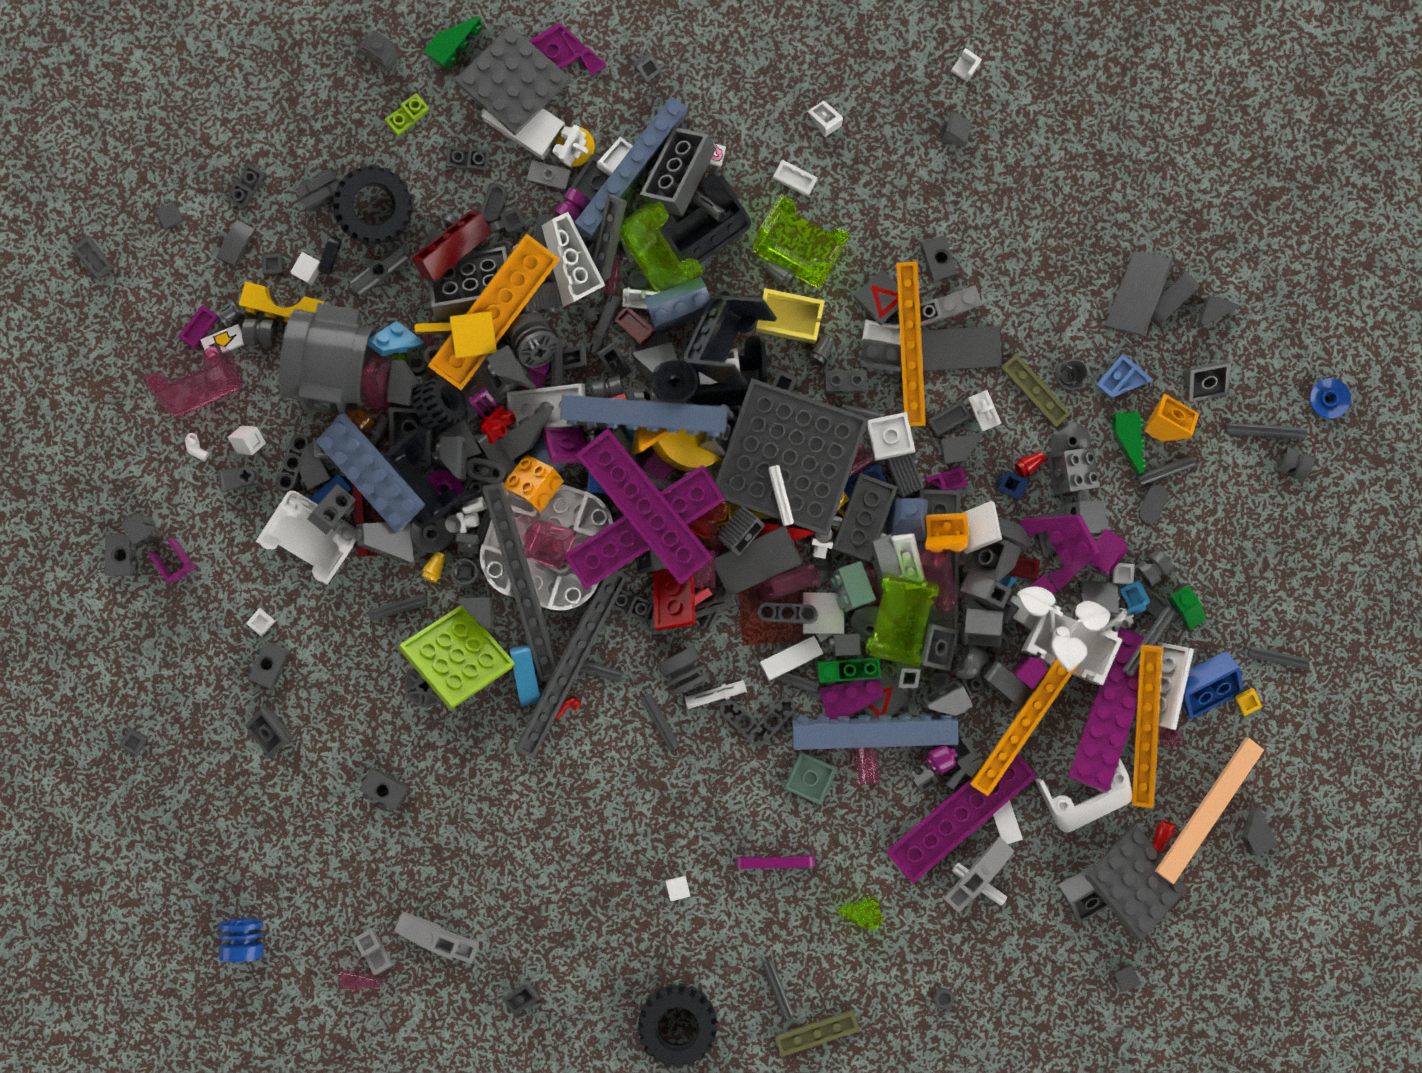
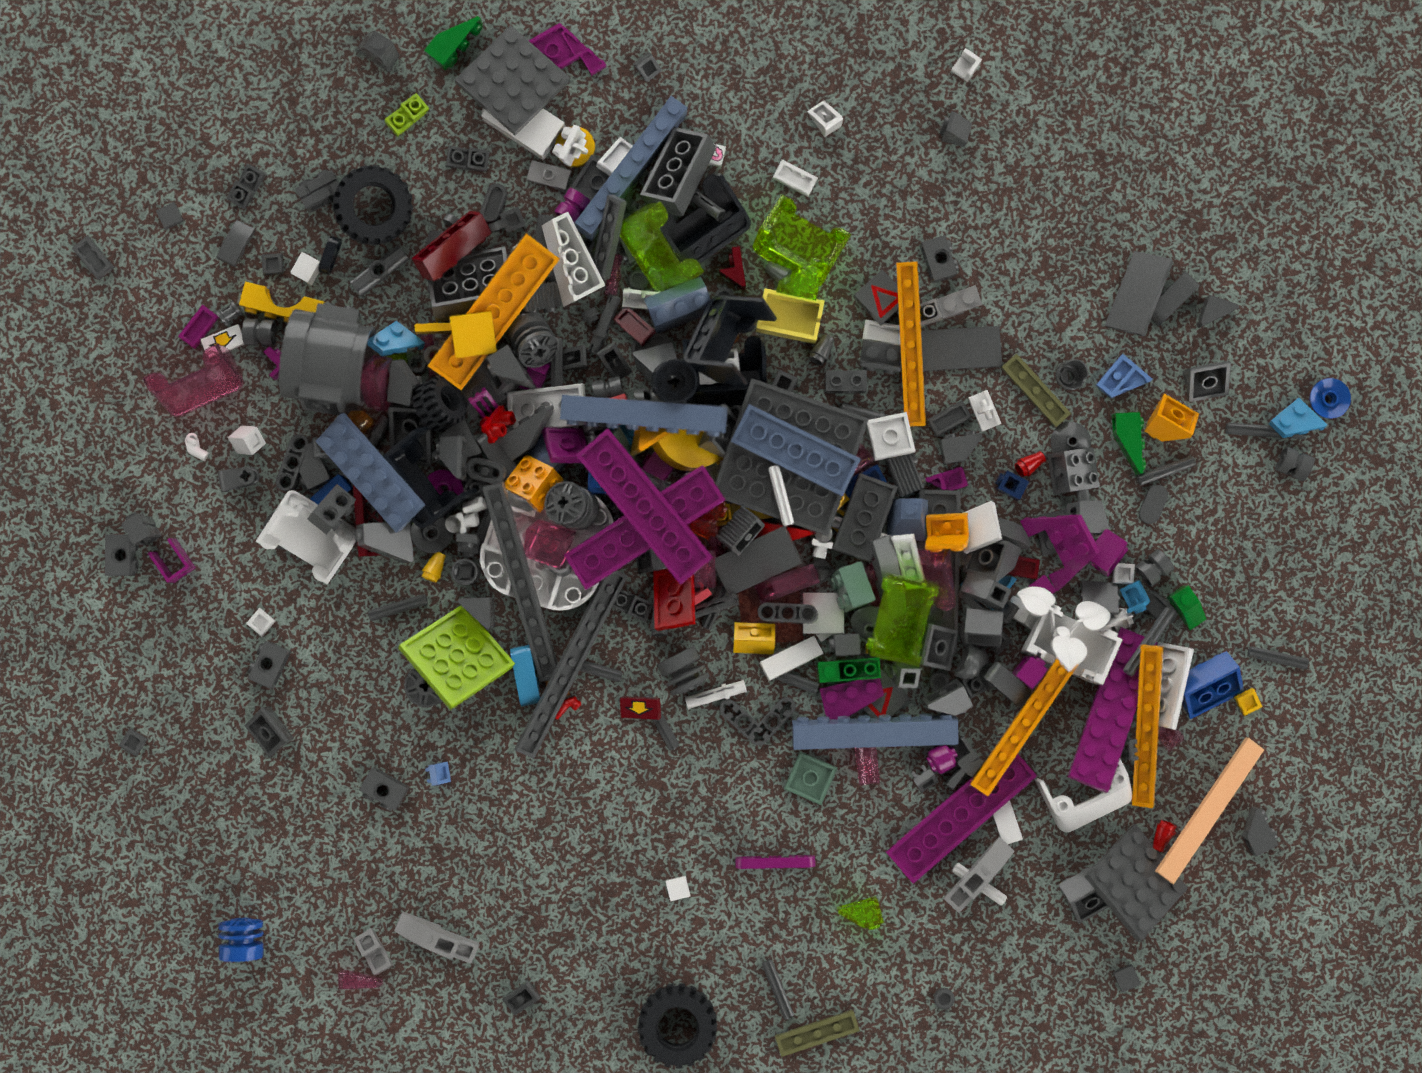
none -> magenta bracket [264,346,281,380]
none -> medium blue tile [425,761,451,786]
none -> dark grey wheel [544,481,599,530]
none -> dark red tile [620,696,661,720]
none -> dark red slope [719,246,746,290]
none -> sand blue plate [731,404,861,496]
none -> yellow panel [733,622,775,654]
none -> clear neon green slope [776,266,823,301]
none -> dark grey tile [1121,737,1138,761]
none -> dark azure wing [1269,398,1327,438]

